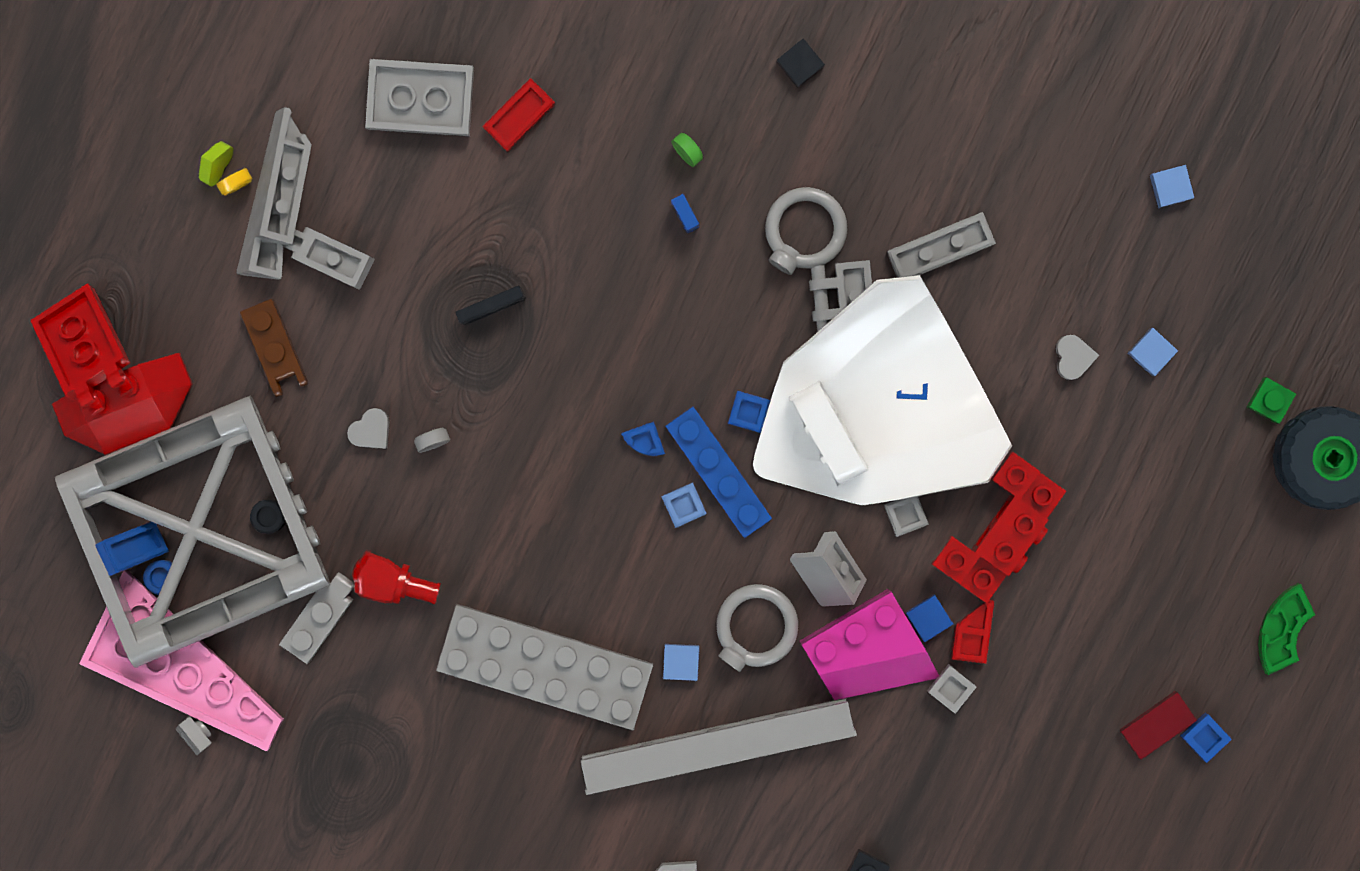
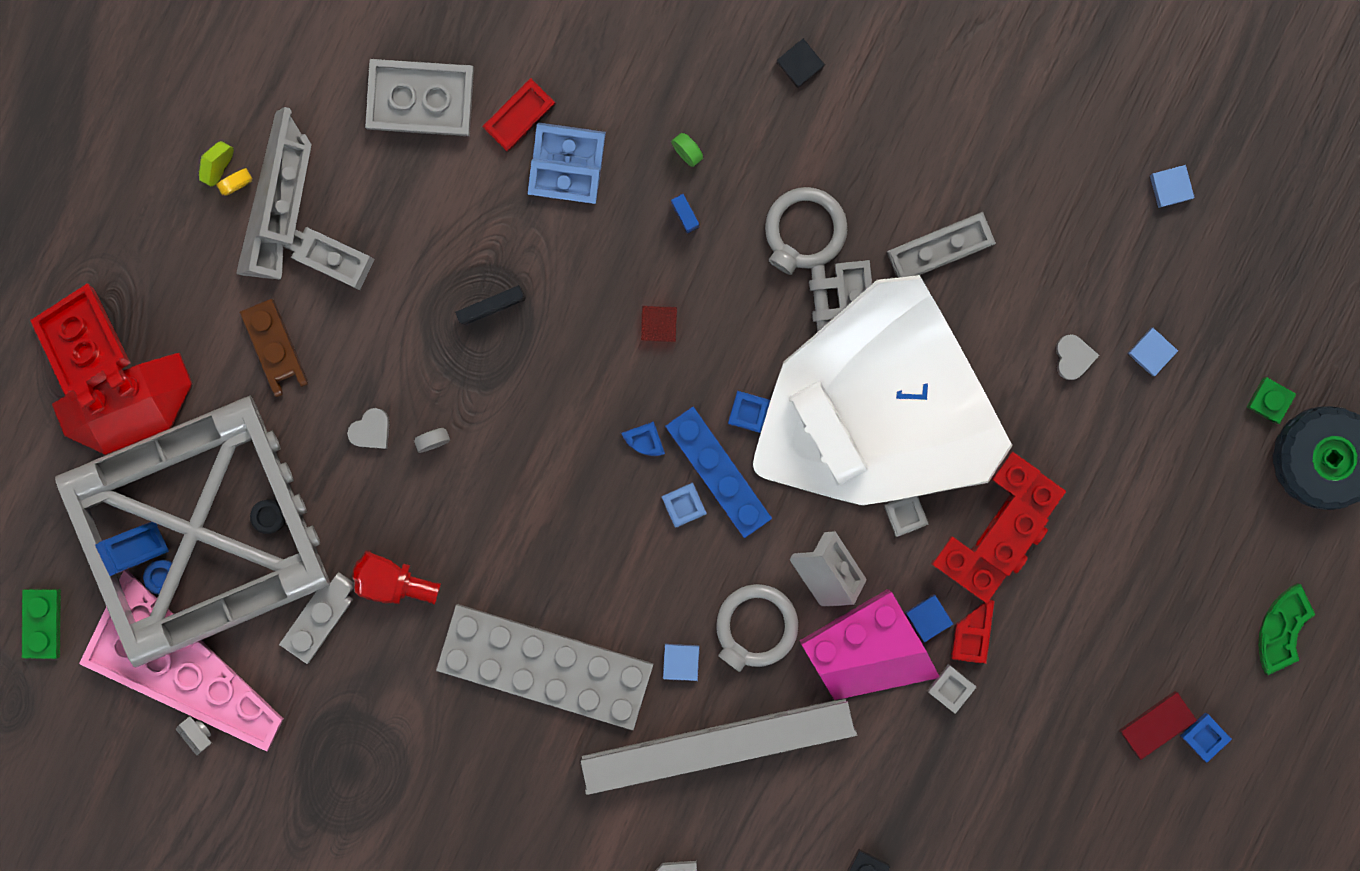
none -> green plate [22,589,61,659]
none -> medium blue slope [528,122,606,204]
none -> clear red tile [641,306,677,342]

